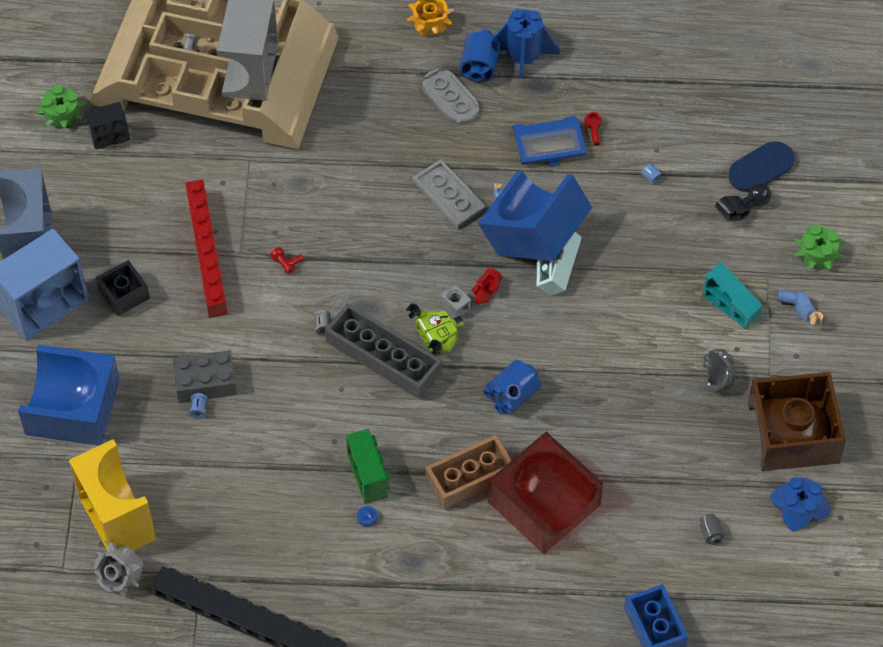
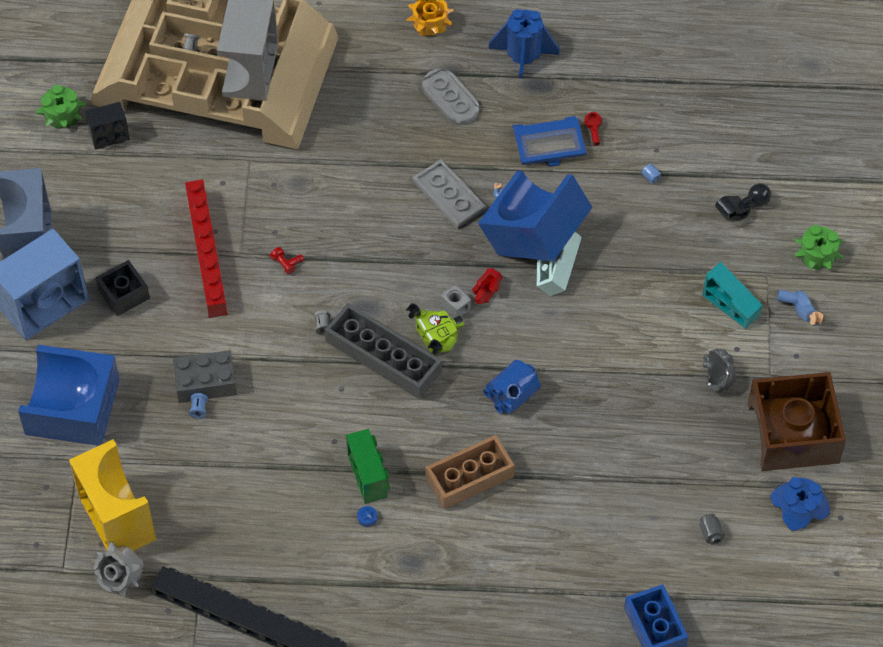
blue cylinder [460,29,501,82] -> none
clear red piece [488,431,603,554] -> none
dark blue tile [729,141,795,192] -> none

